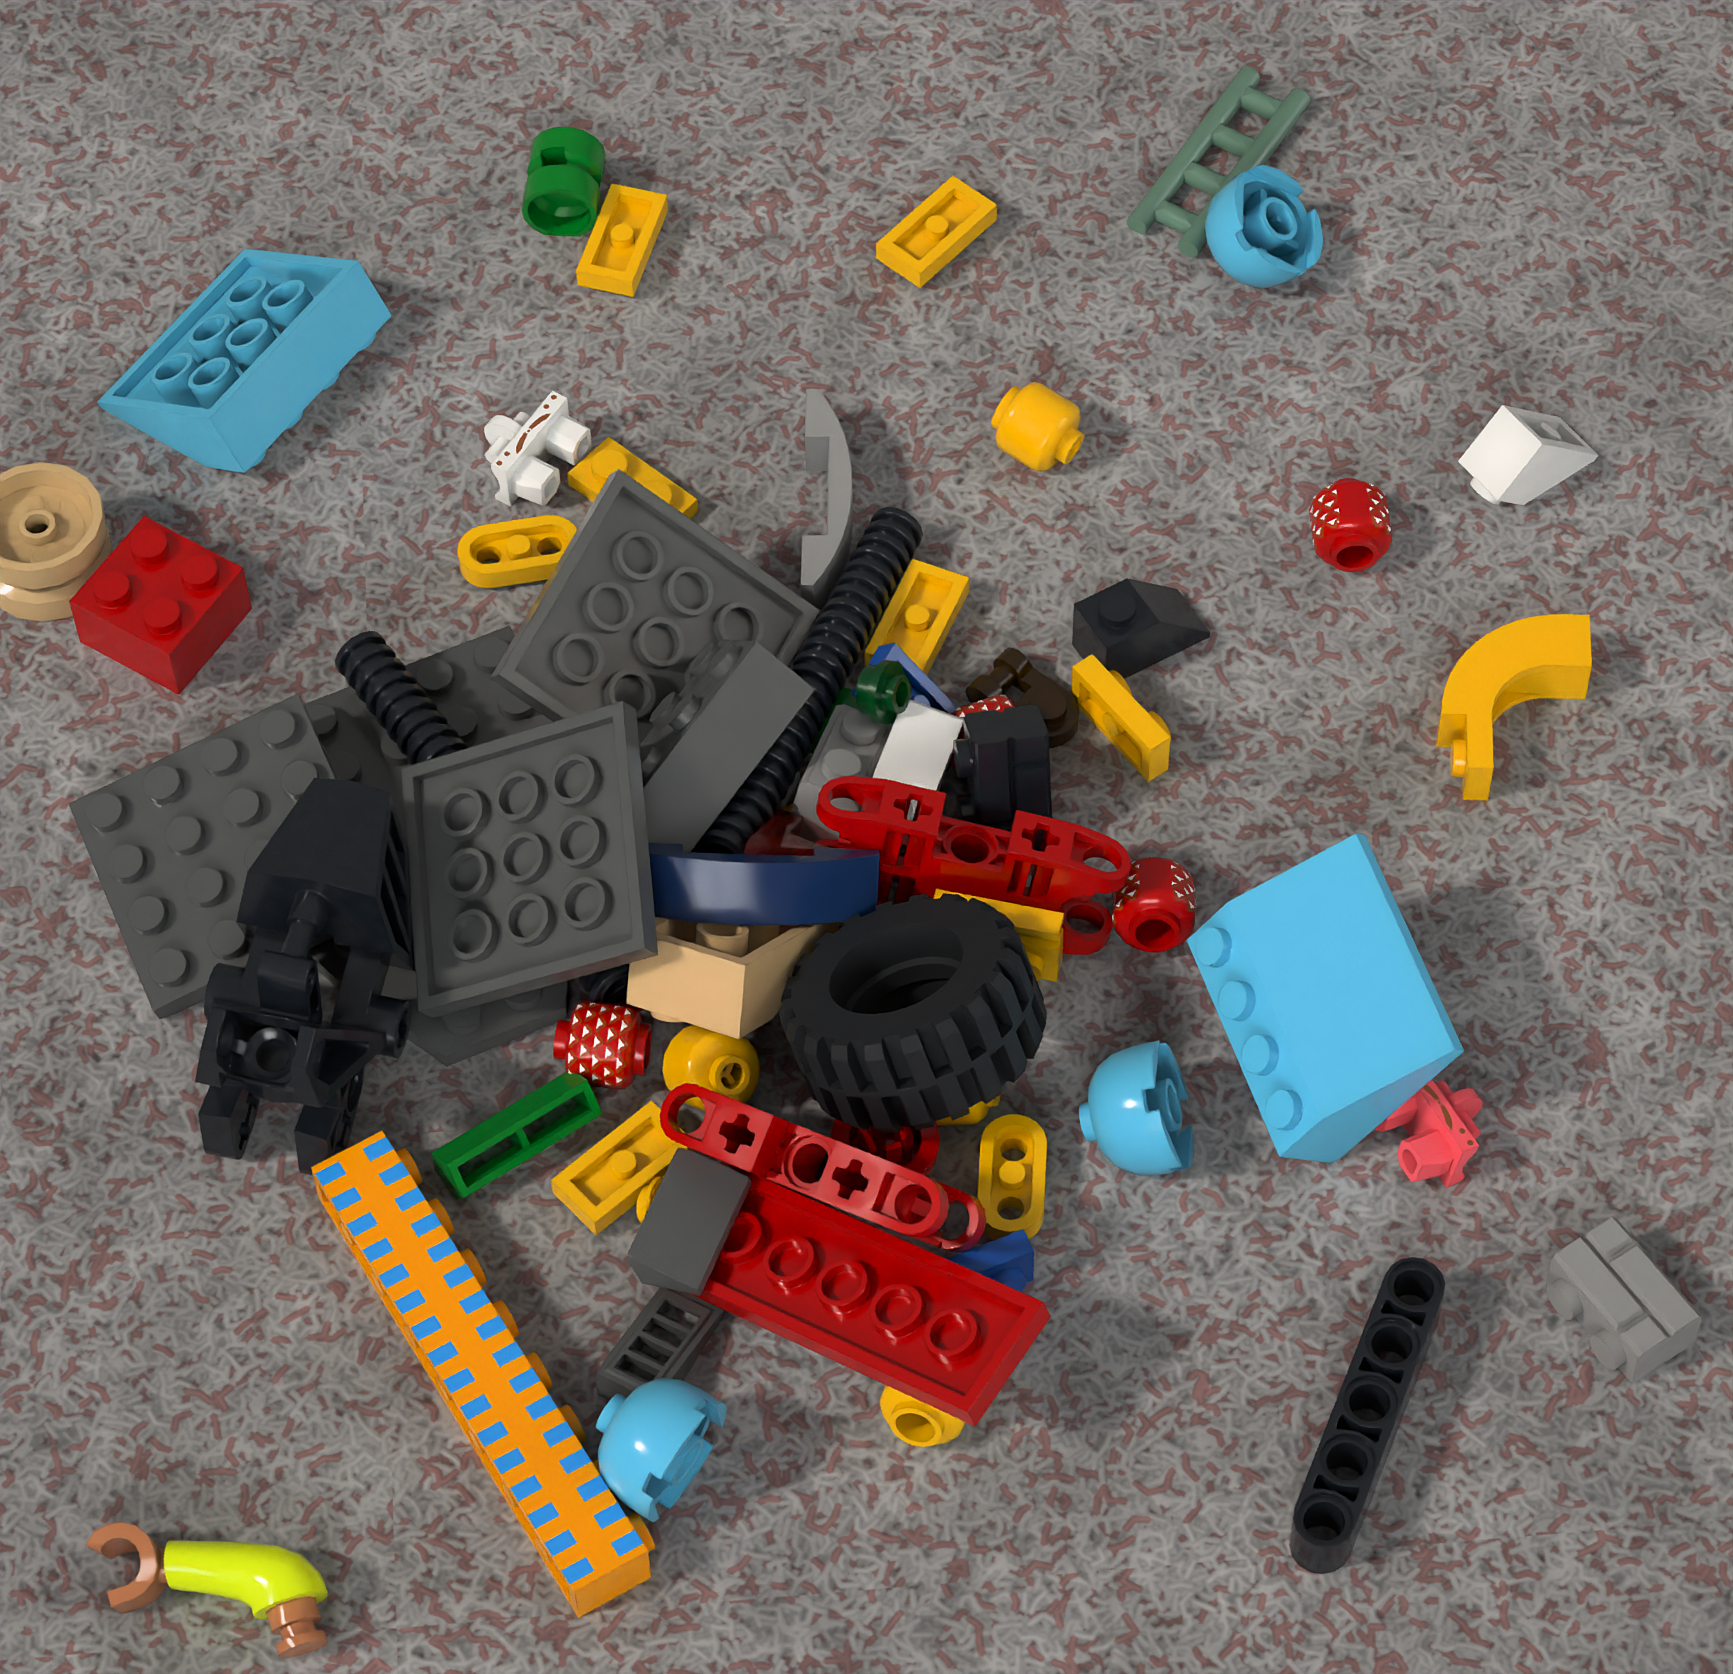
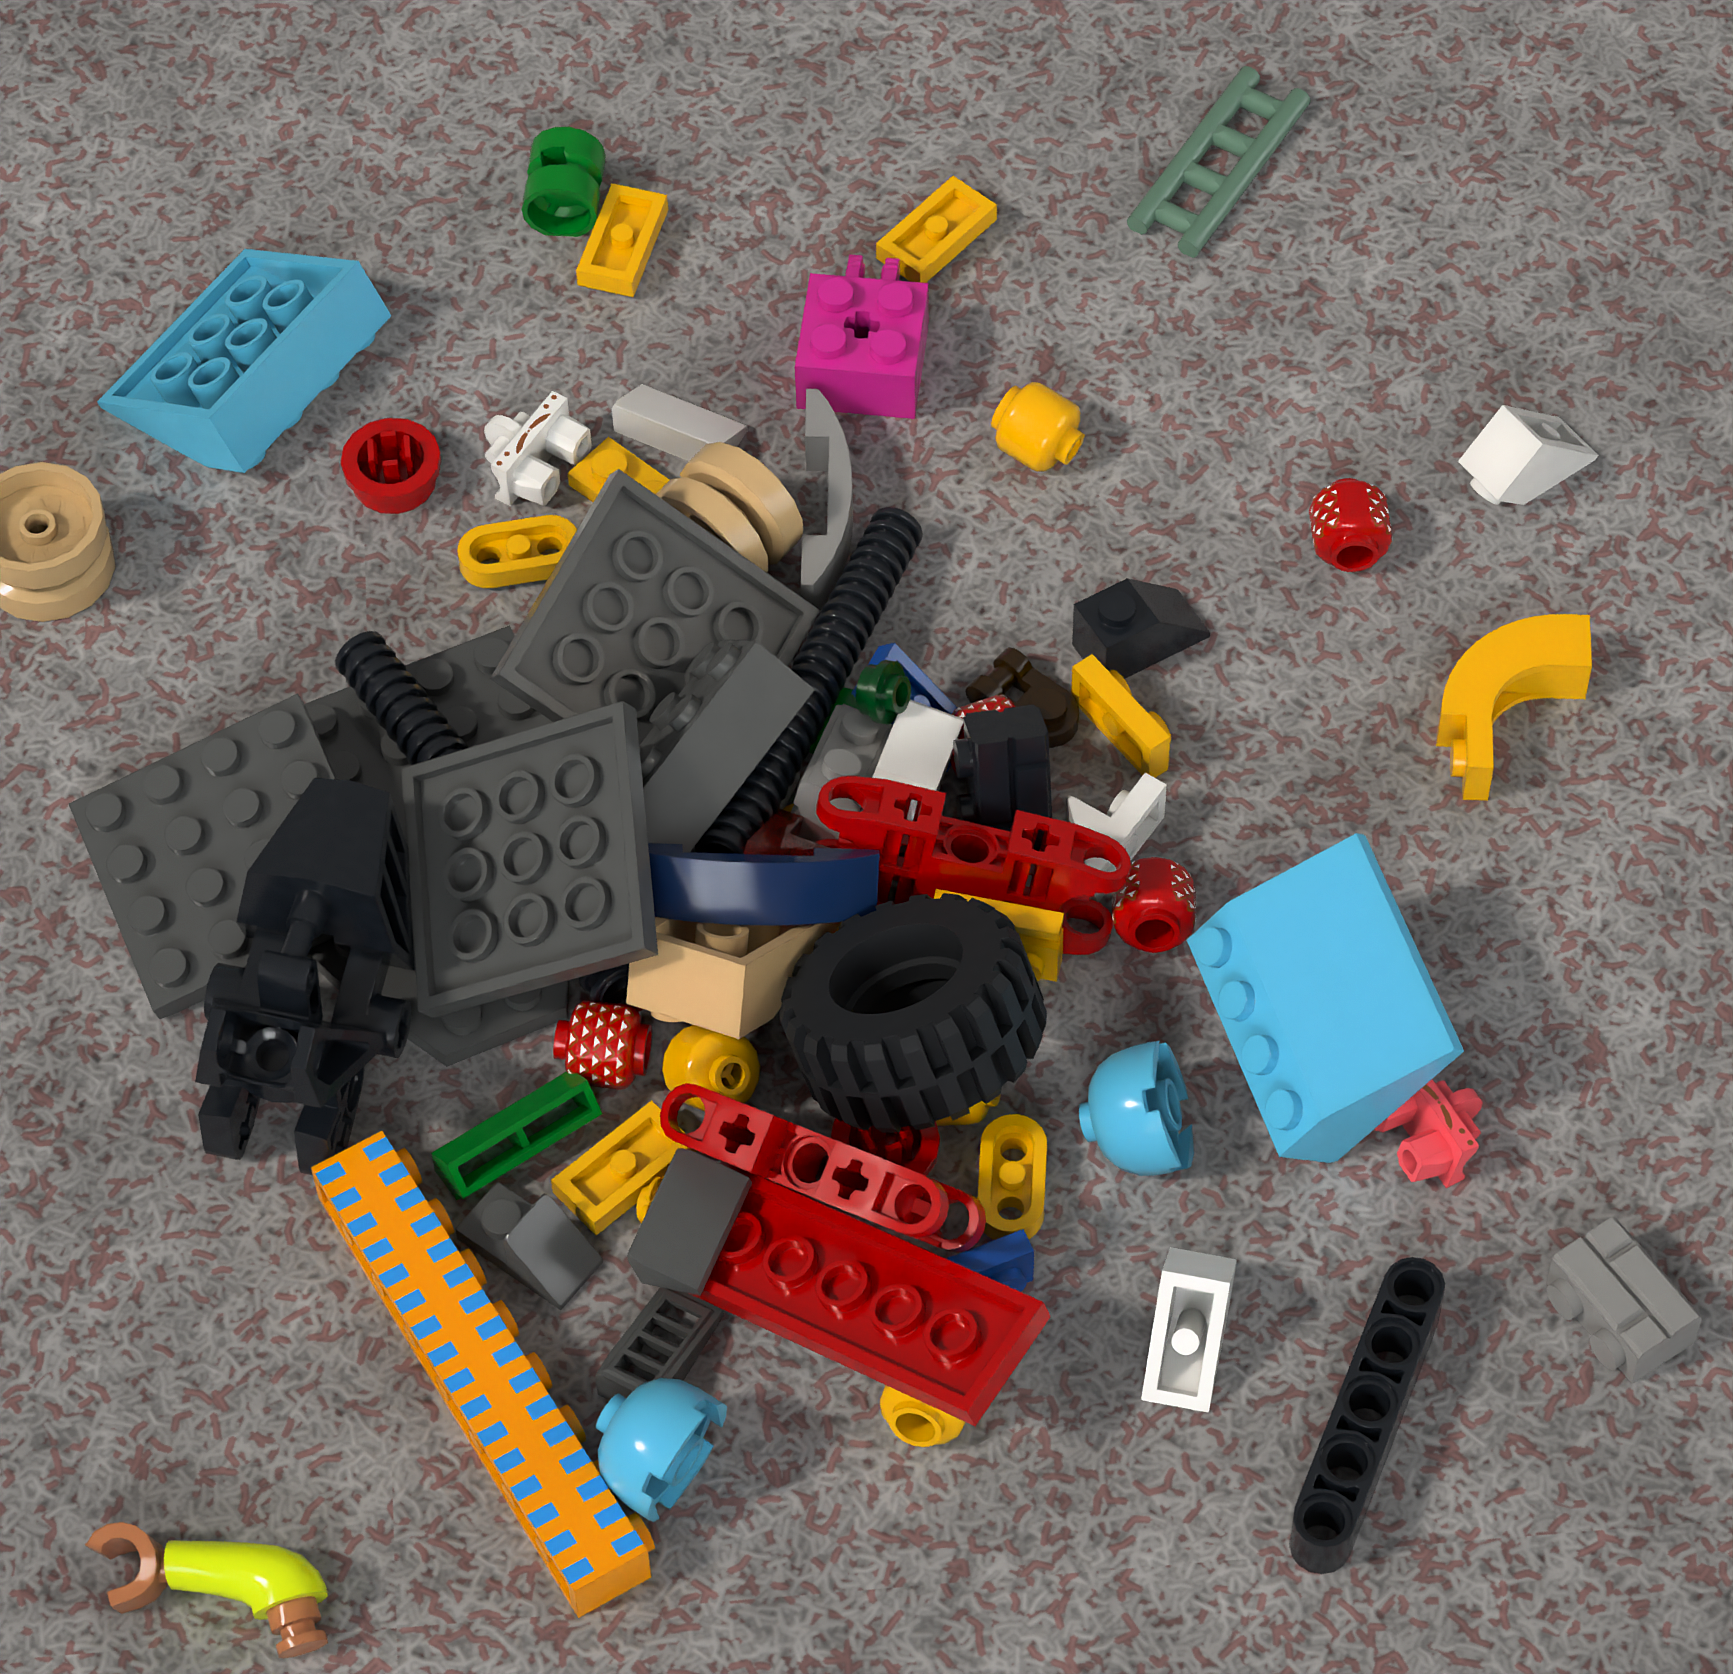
red brick [69,516,252,695] -> none
yellow plate [864,559,969,675] -> none
medium azure cylinder [1205,165,1323,288] -> none
none -> red piece [341,418,442,514]
none -> dark grey slope [455,1182,603,1310]
none -> white slope [612,384,748,461]
none -> tan wheel [655,442,803,573]
none -> dark pink hinge [795,254,929,419]
none -> white slope [1065,773,1167,902]
none -> white slope [1141,1247,1237,1413]

